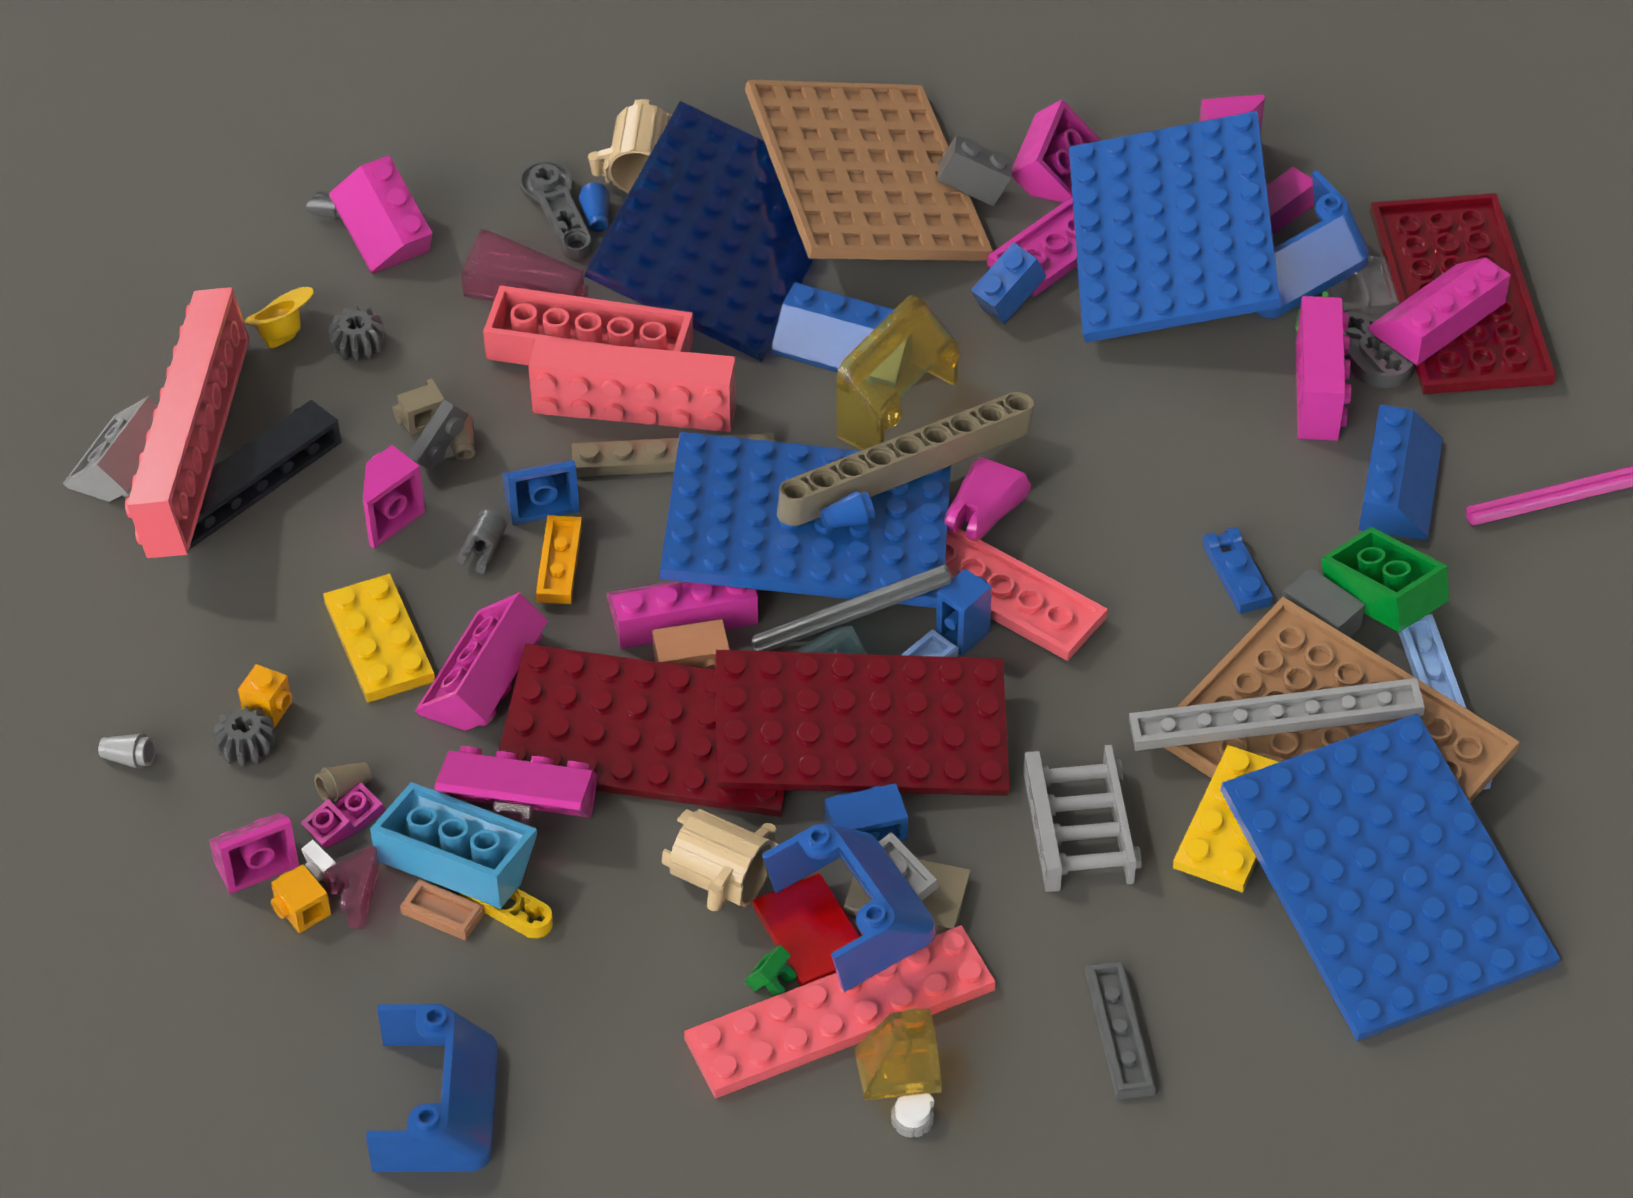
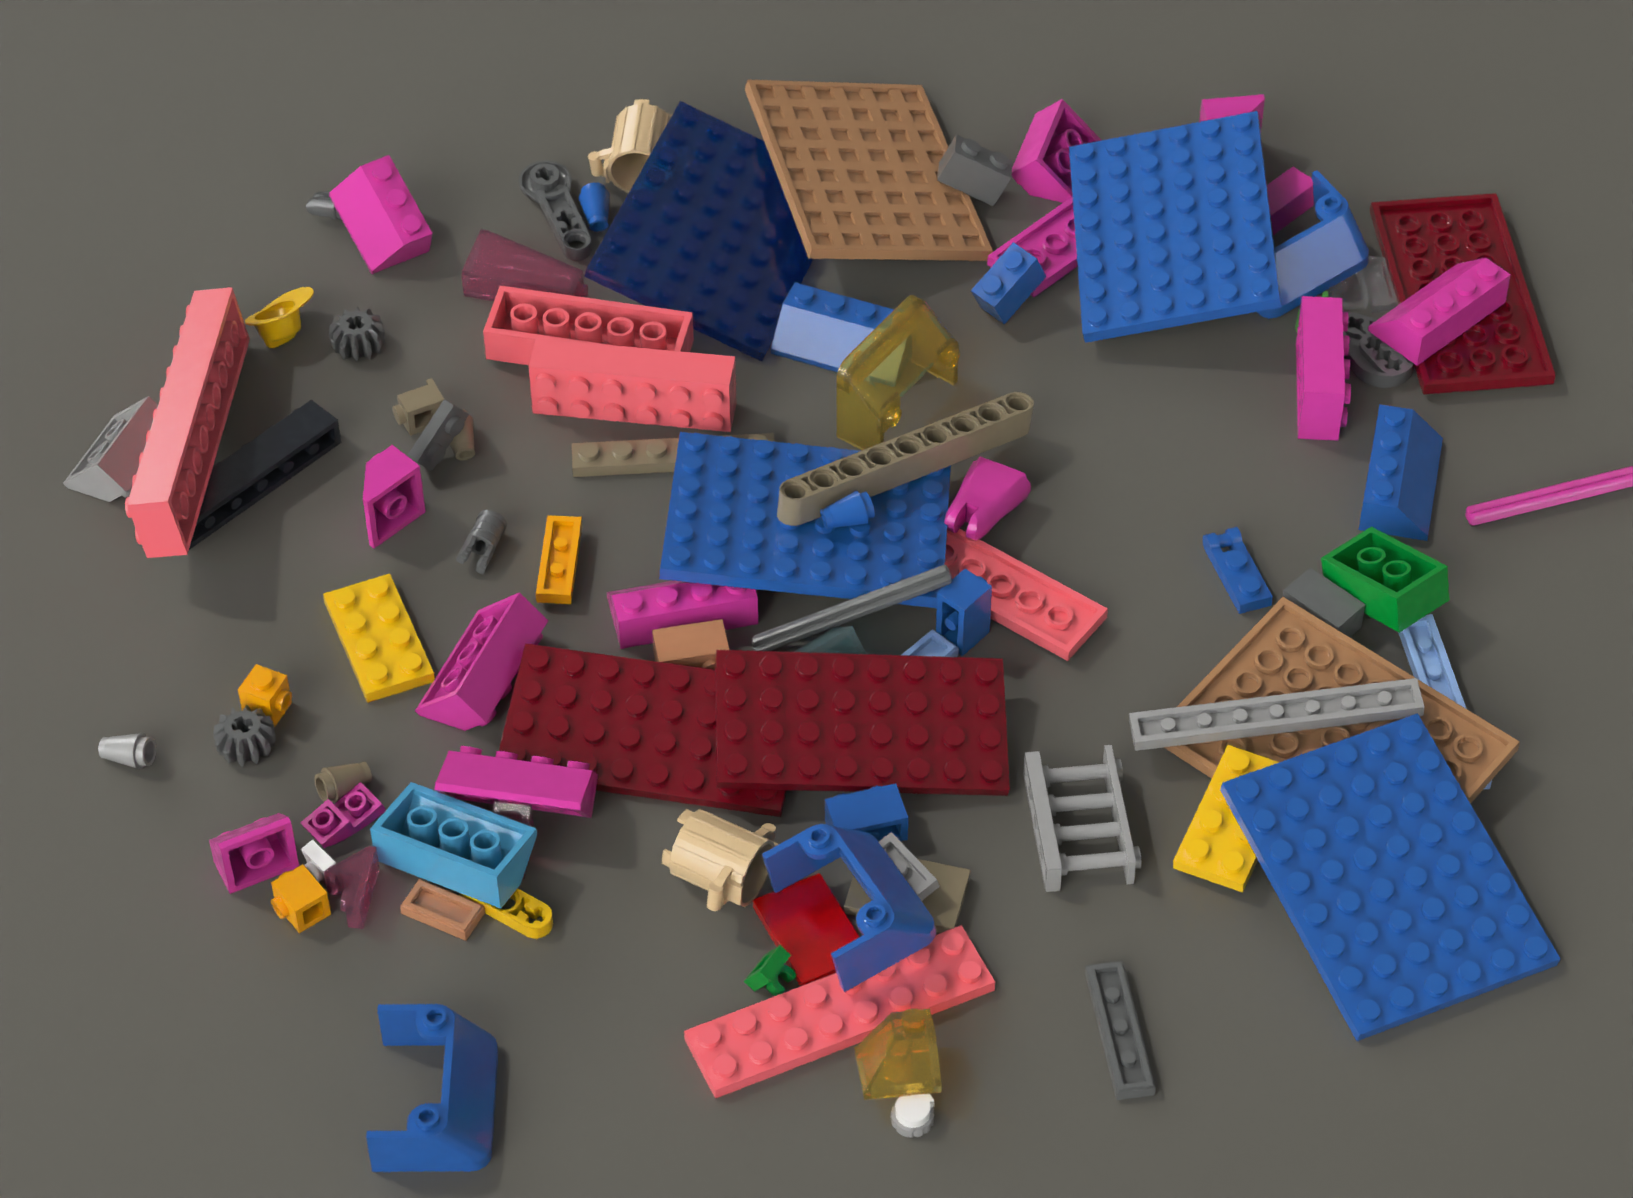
blue slope [502,460,580,525] -> none

